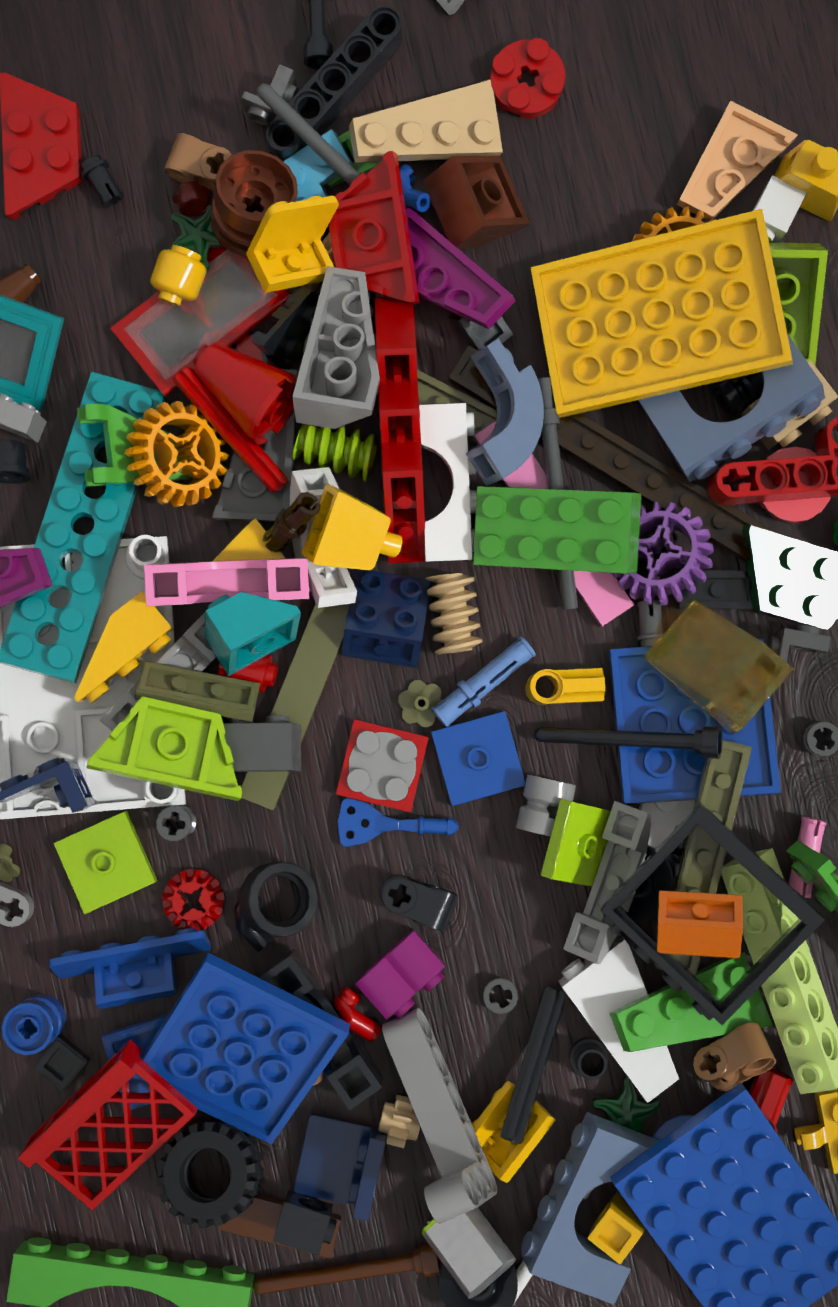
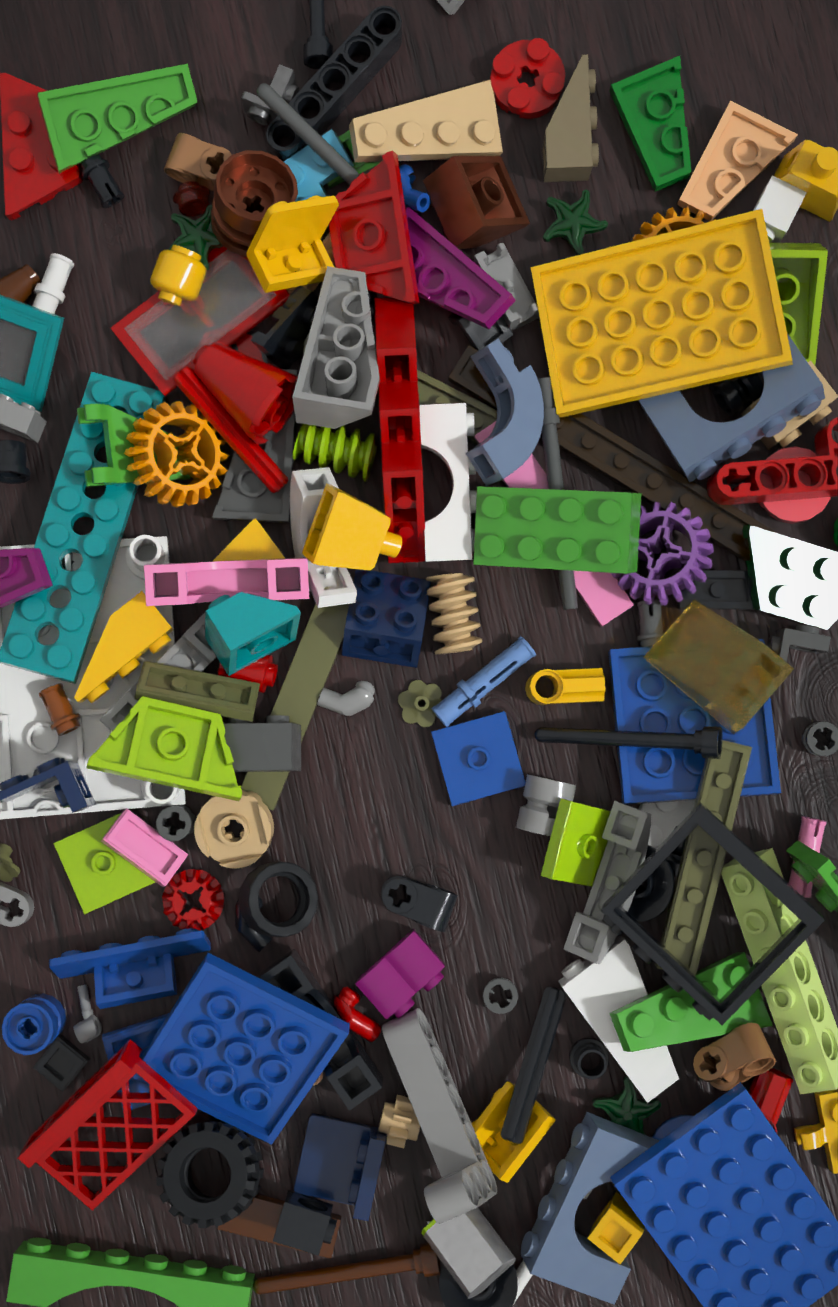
dark brown pin [263,492,321,552] -> none
light grey piece [336,719,429,812] -> none
blue piece [337,797,459,847] -> none
orange panel [657,891,743,958] -> none
none -> white pin [32,253,74,314]
none -> bright green wing [37,64,197,174]
none -> dark orange pin [39,683,81,736]
none -> light grey hand [73,984,102,1043]
none -> bright pink tile [101,808,188,887]
none -> tan plate [194,790,274,869]
none -> light grey arm [317,681,375,716]
none -> light grey hinge [474,243,540,332]
none -> dark tan slope [542,54,599,182]
none -> dark green animal [543,189,608,255]
none -> green wing [609,56,692,192]

